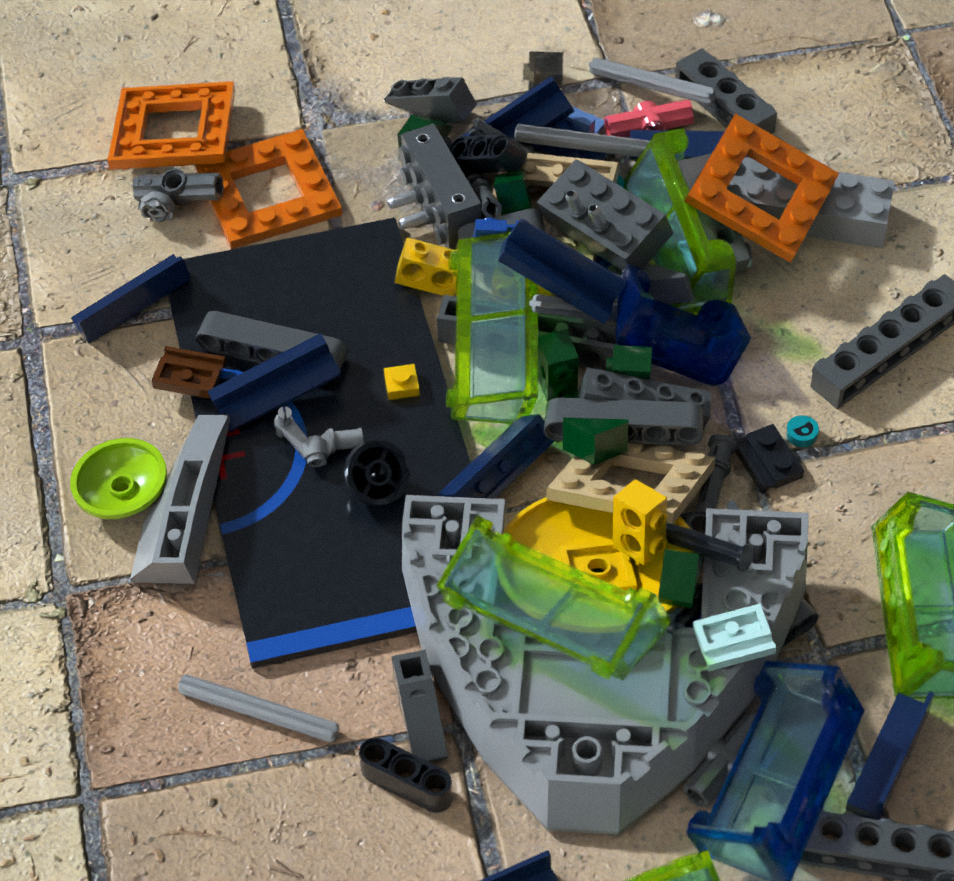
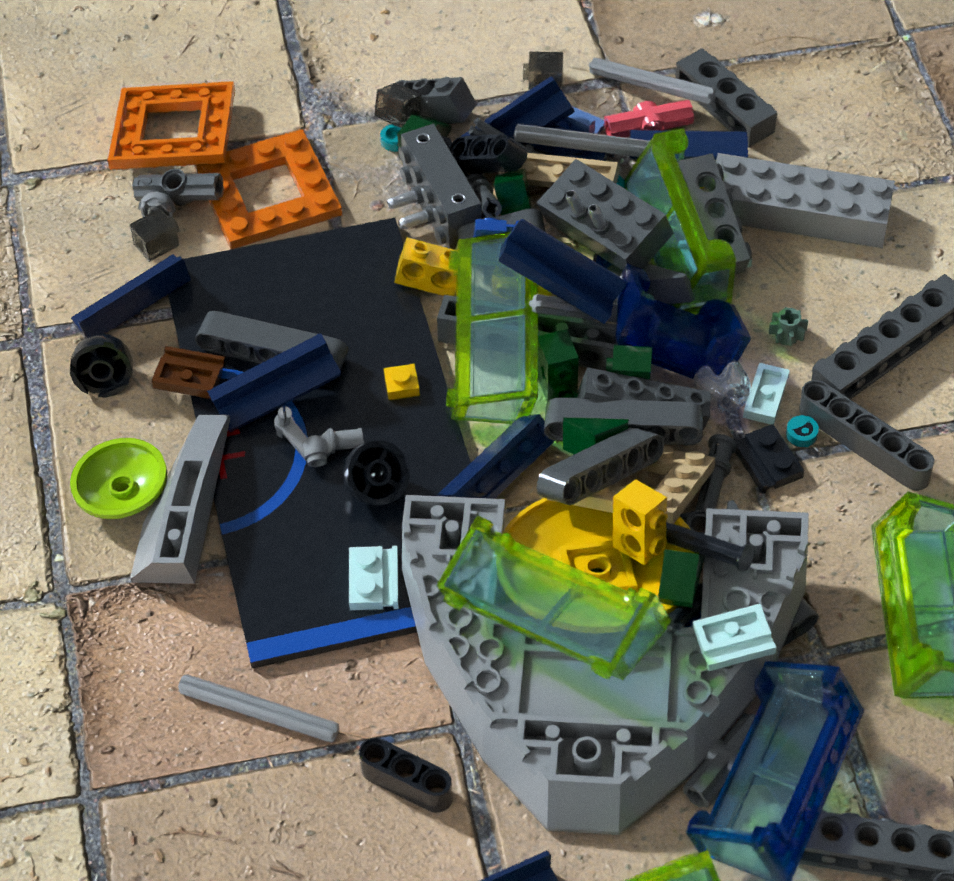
dark grey slope [391,650,448,762] -> none
orange plate [684,113,839,262] -> none
dark blue panel [845,691,934,820] -> none
none -> black cylinder [70,333,133,398]
none -> clear smoke brick [129,208,180,262]
none -> light aqua plate [349,546,398,611]
none -> clear smoke brick [374,82,422,128]
none -> teal tile [380,124,403,152]
none -> dark grey beam [537,427,664,505]
none -> clear helmet [694,361,751,413]
none -> light aqua plate [743,363,790,425]
none -> sand green gear [769,307,808,346]
none -> dark grey beam [799,380,934,491]

